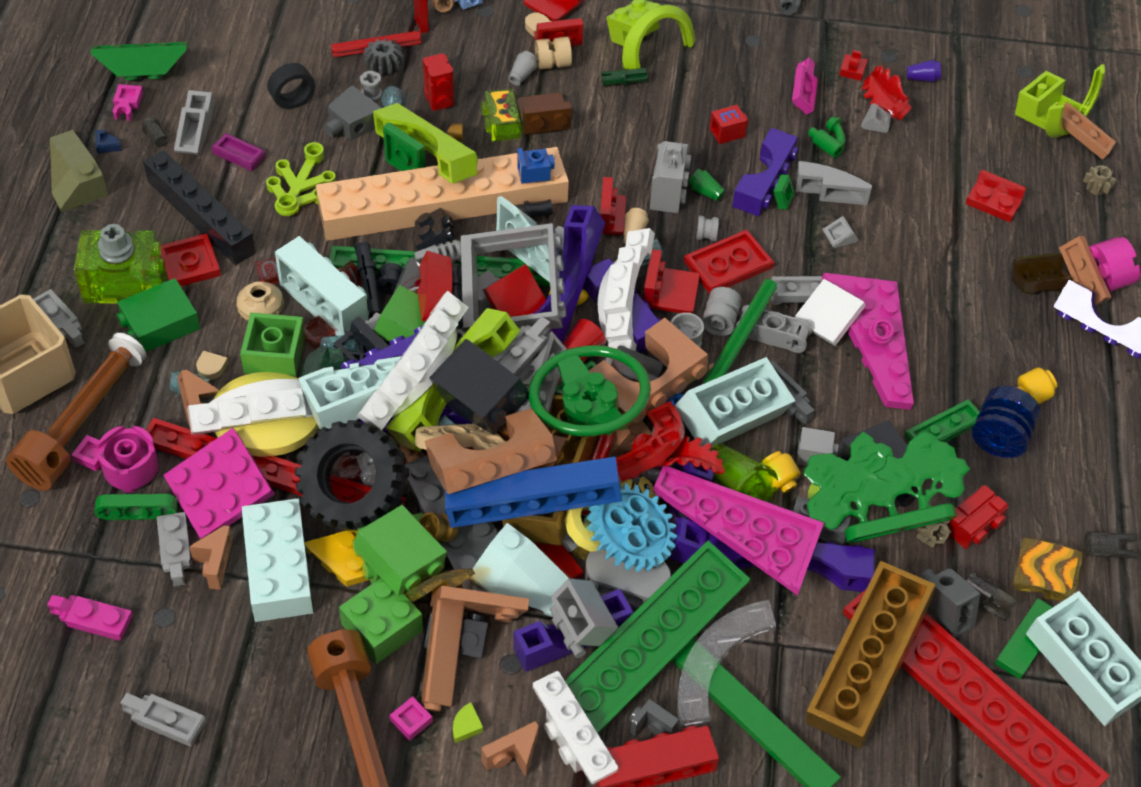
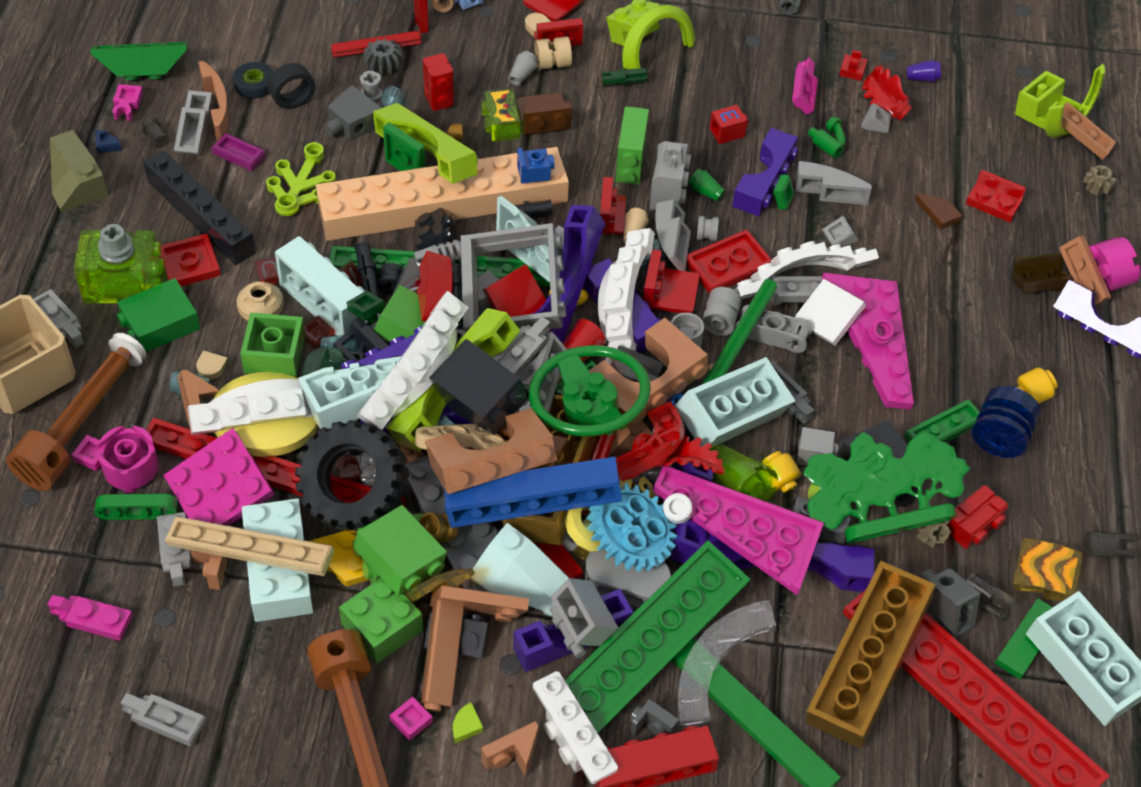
none -> tan tile [165,516,334,576]
none -> nougat slope [198,61,230,141]
none -> black bush [233,62,273,99]
none -> dark green tile [346,290,385,326]
none -> bright green brick [616,106,649,184]
none -> light grey slope [655,199,691,271]
none -> white tile [663,493,693,524]
none -> white piece [734,241,879,300]
none -> reddish brown tile [915,193,962,229]

